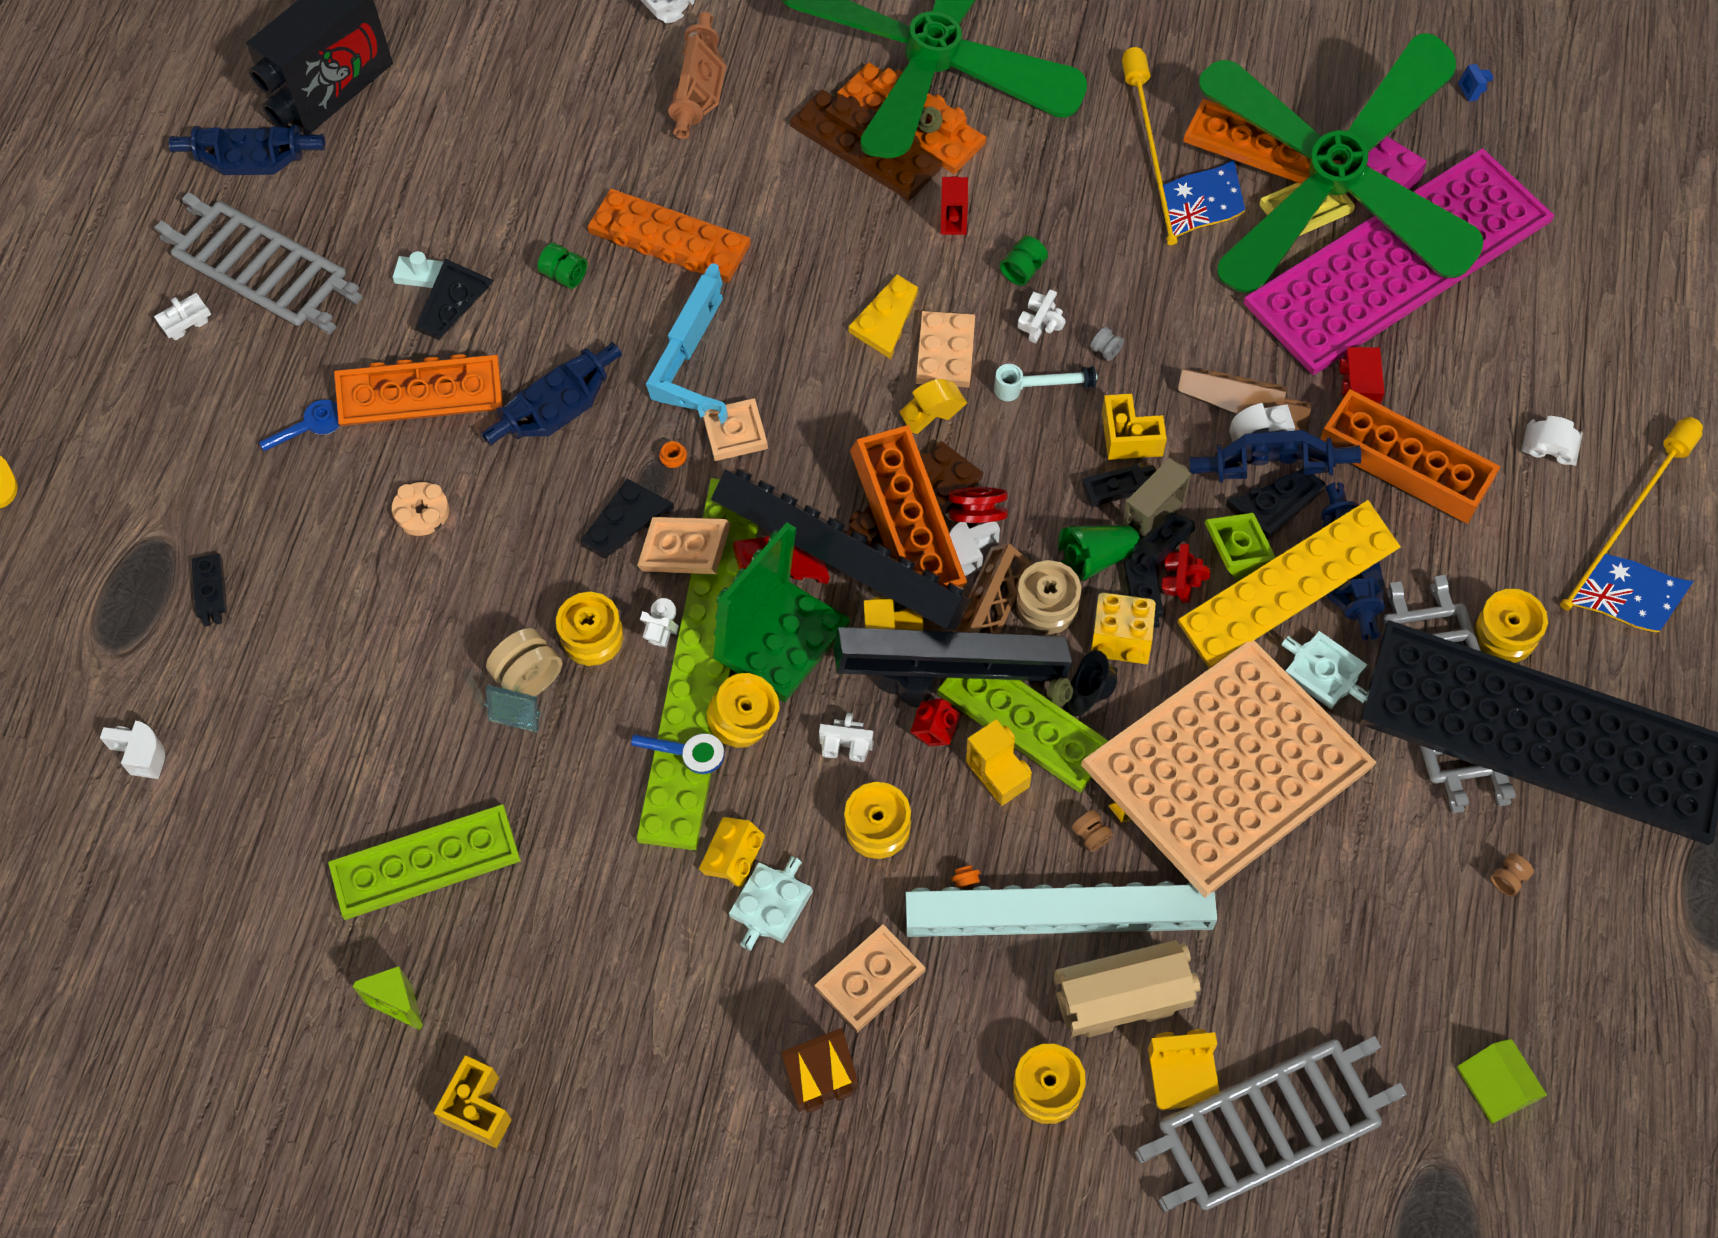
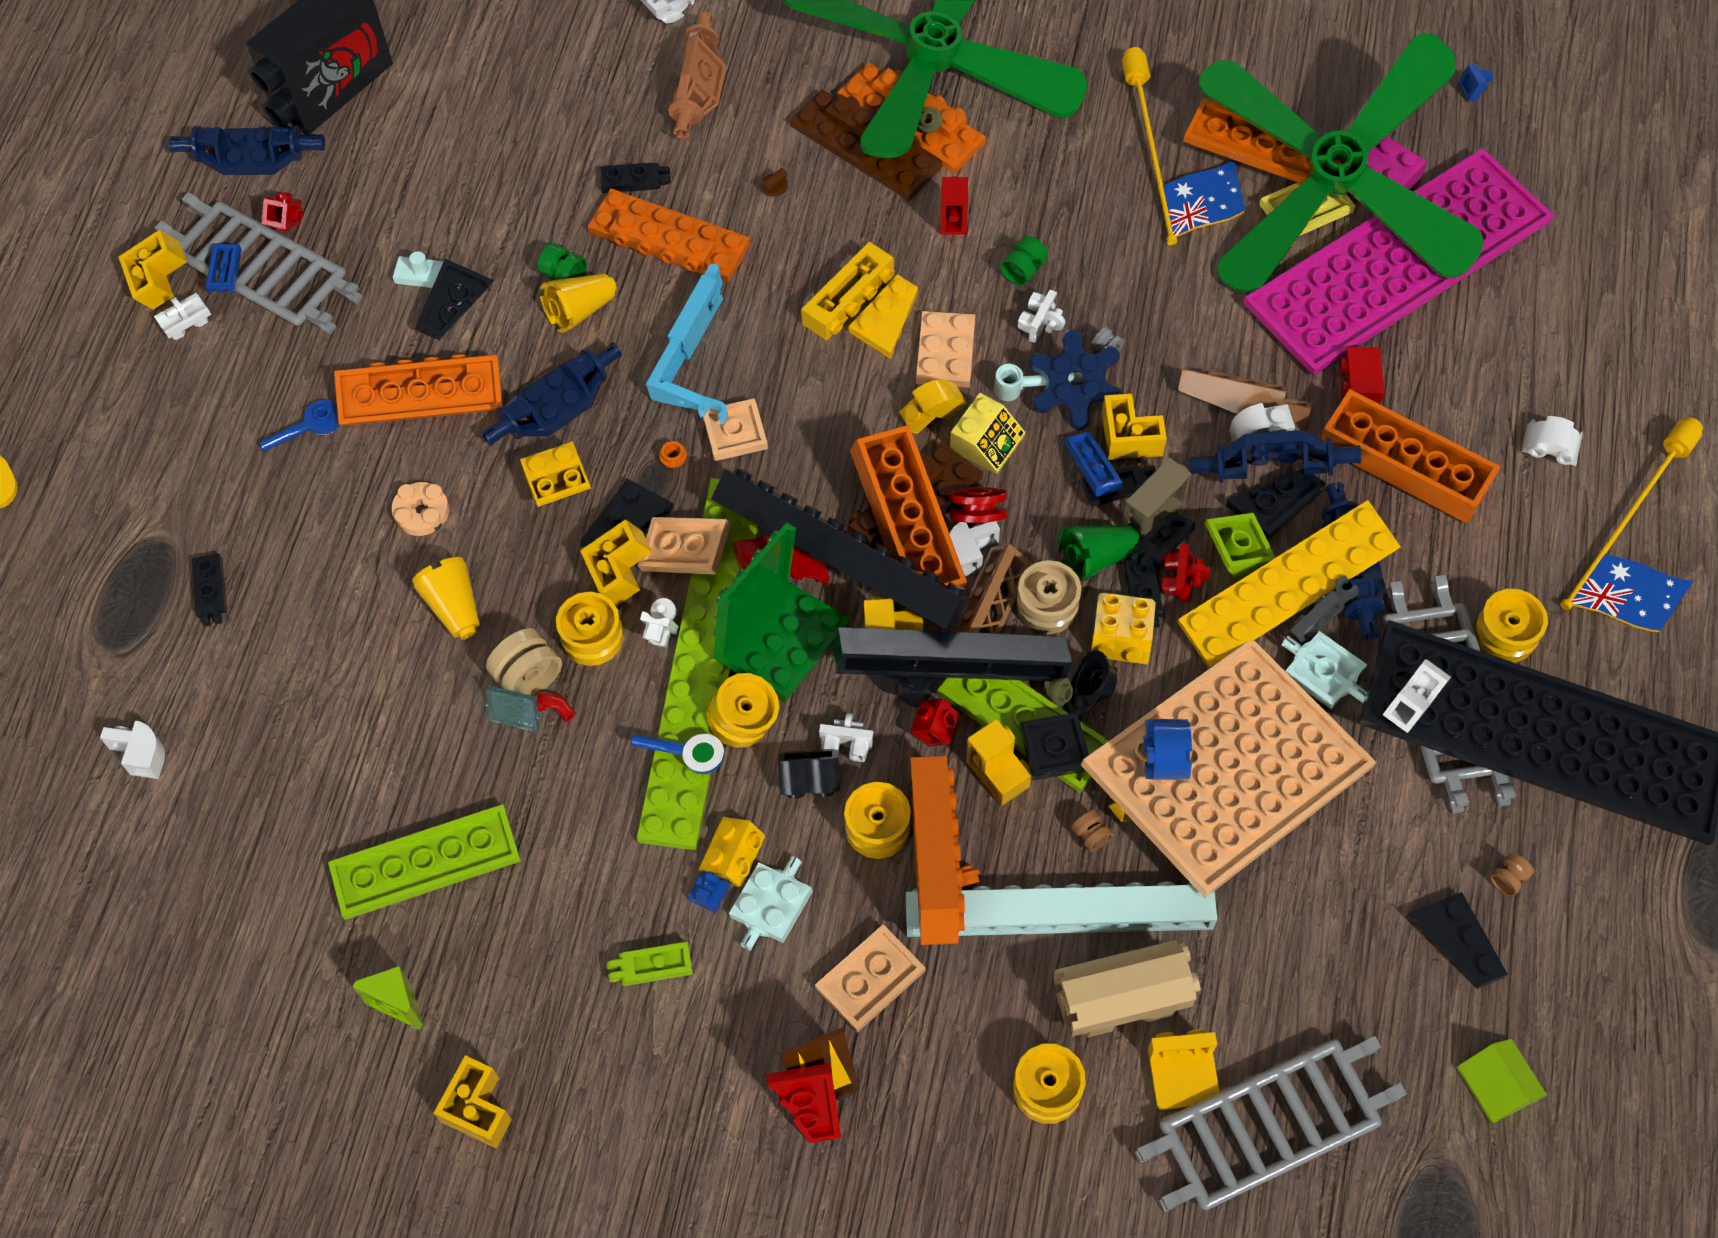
none -> yellow brick [119,230,187,310]
none -> blue tile [206,244,242,293]
none -> red brick [261,192,303,231]
none -> yellow cone [412,557,480,640]
none -> yellow slope [520,441,591,507]
none -> red arm [532,691,576,722]
none -> yellow cone [540,273,617,333]
none -> yellow brick [580,519,653,606]
none -> black hinge [601,163,671,193]
none -> lime hinge [607,942,693,986]
none -> blue tile [688,871,730,913]
none -> reddish brown plate [762,168,788,196]
none -> red wing [766,1063,841,1143]
none -> black brick [778,749,840,799]
none -> yellow brick [801,241,895,341]
none -> orange brick [911,756,965,945]
none -> light yellow slope [950,393,1025,475]
none -> black plate [1019,712,1089,781]
none -> dark blue plate [1029,329,1123,430]
none -> blue tile [1064,431,1122,497]
none -> blue brick [1143,719,1192,780]
none -> dark grey plate [1290,575,1359,646]
none -> white brick [1383,659,1451,733]
none -> black wing [1405,892,1508,989]

